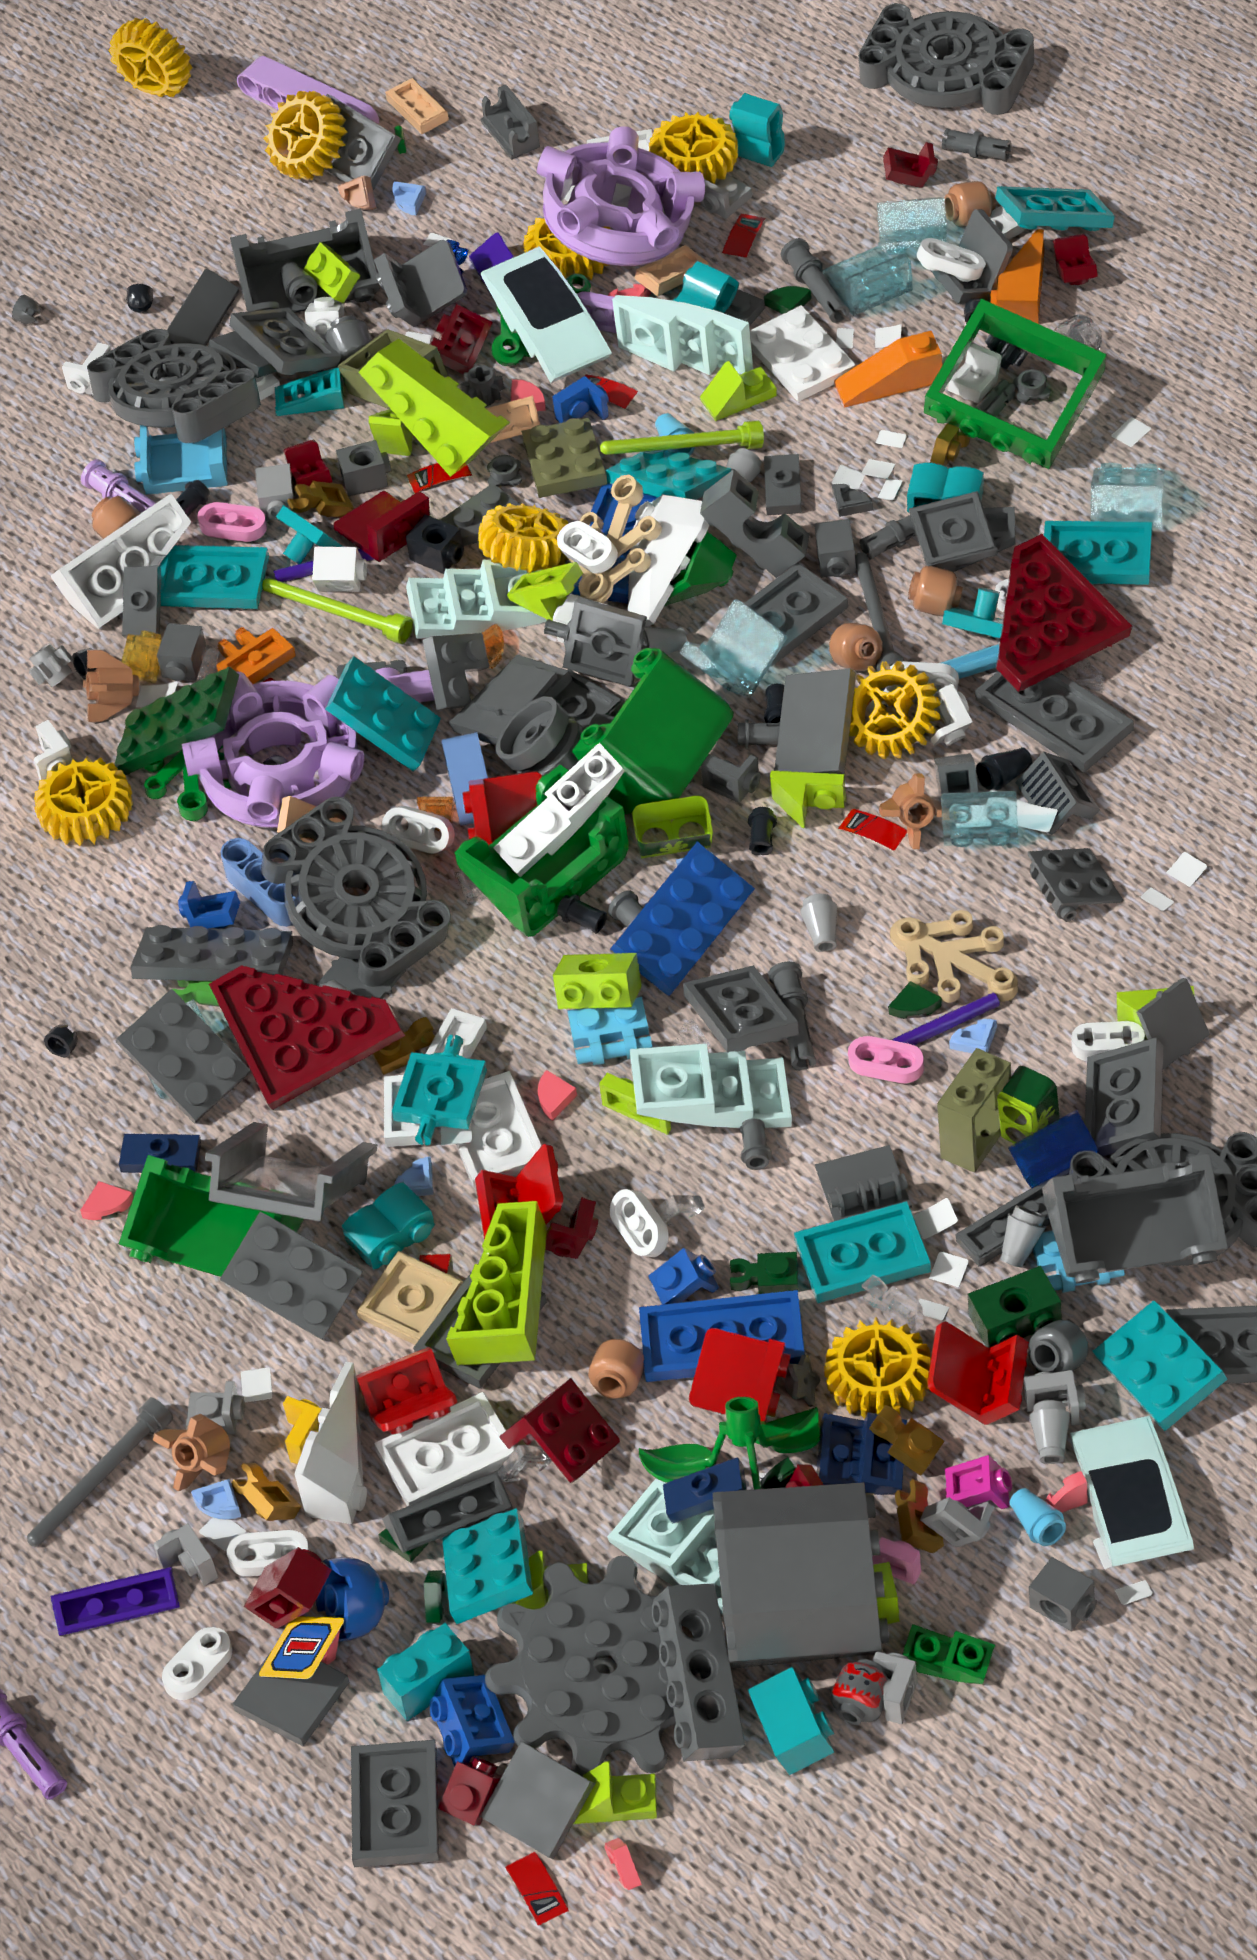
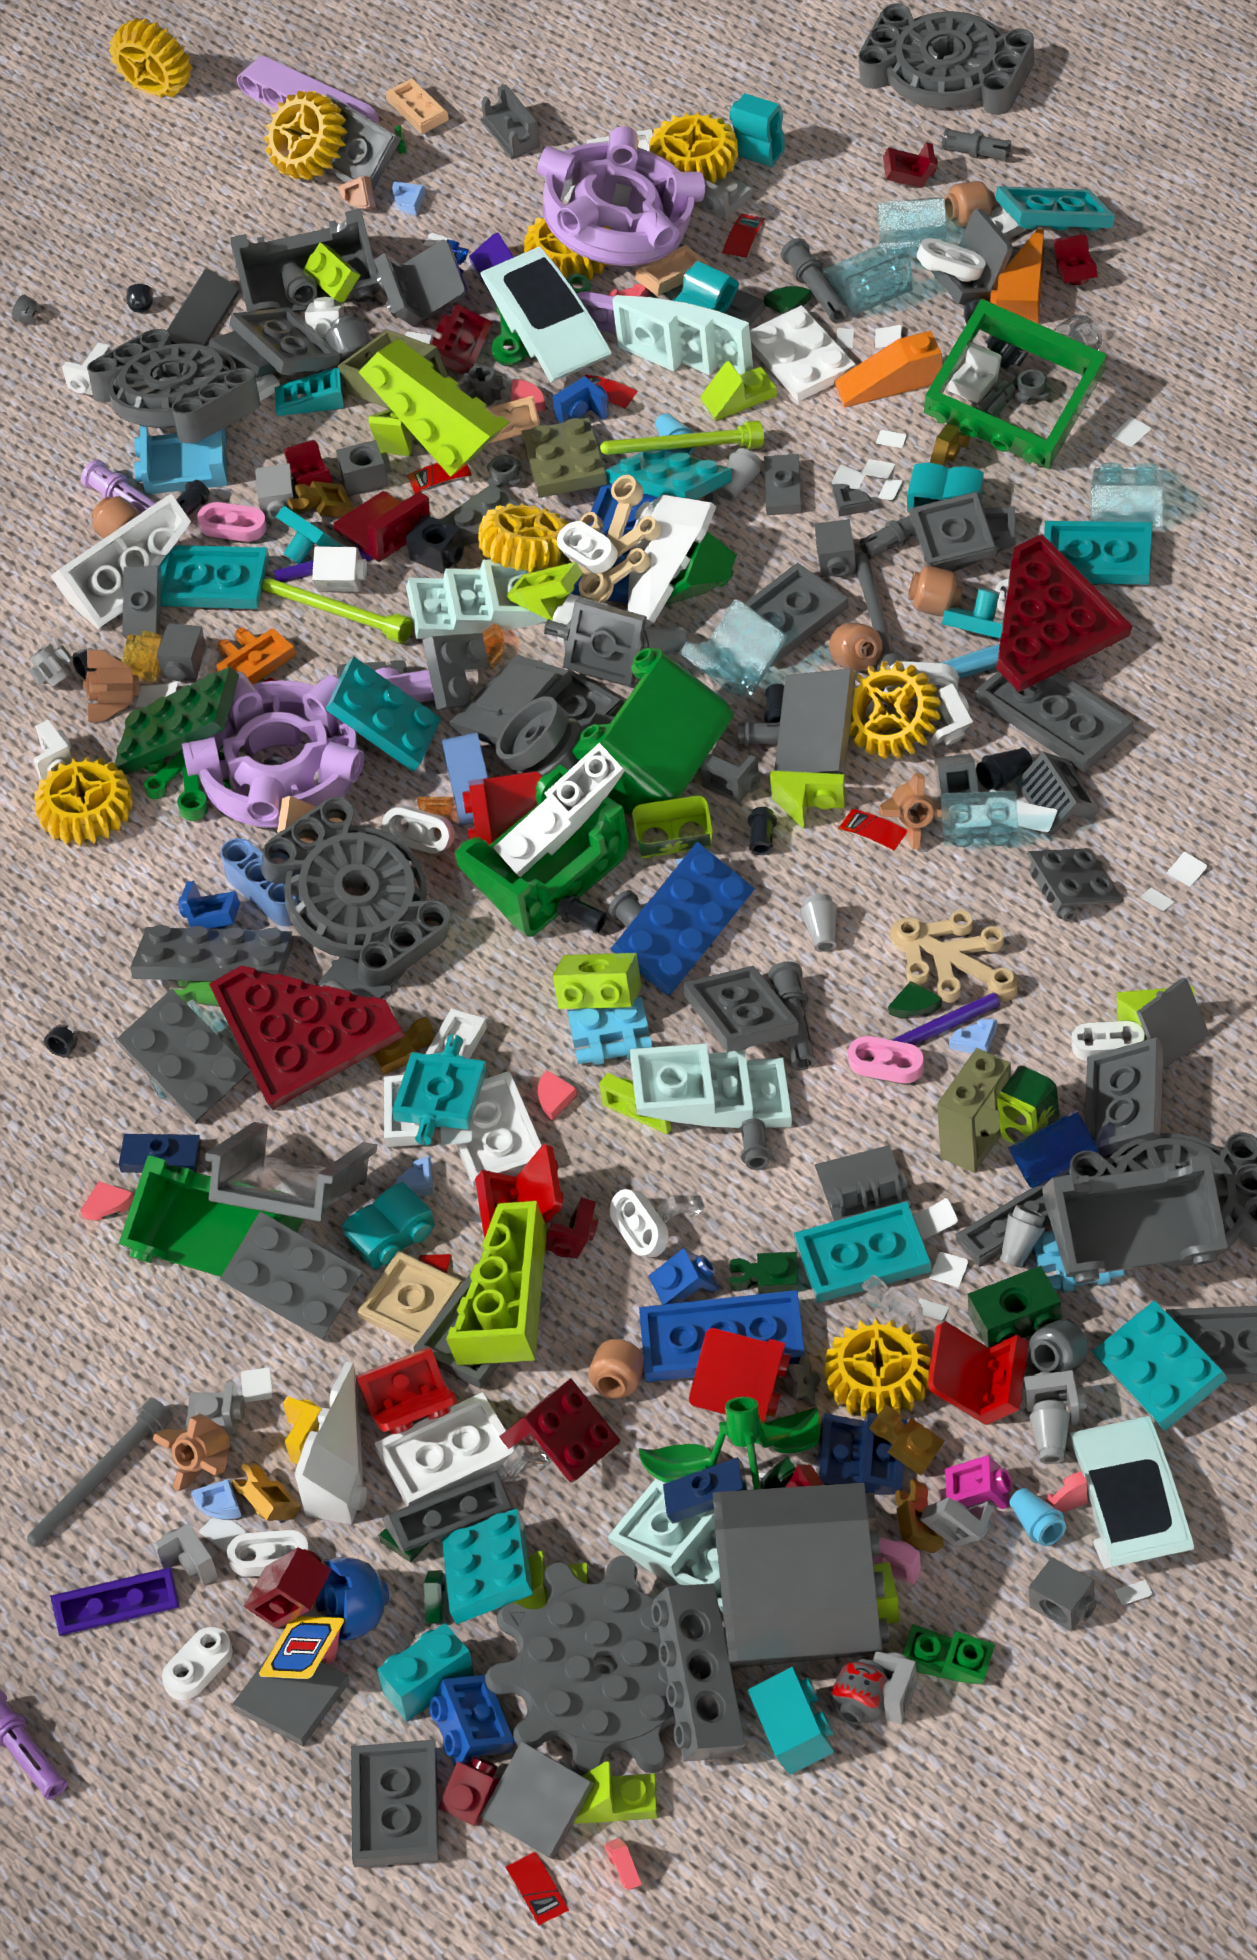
dark grey arch [700,469,810,578] -> none

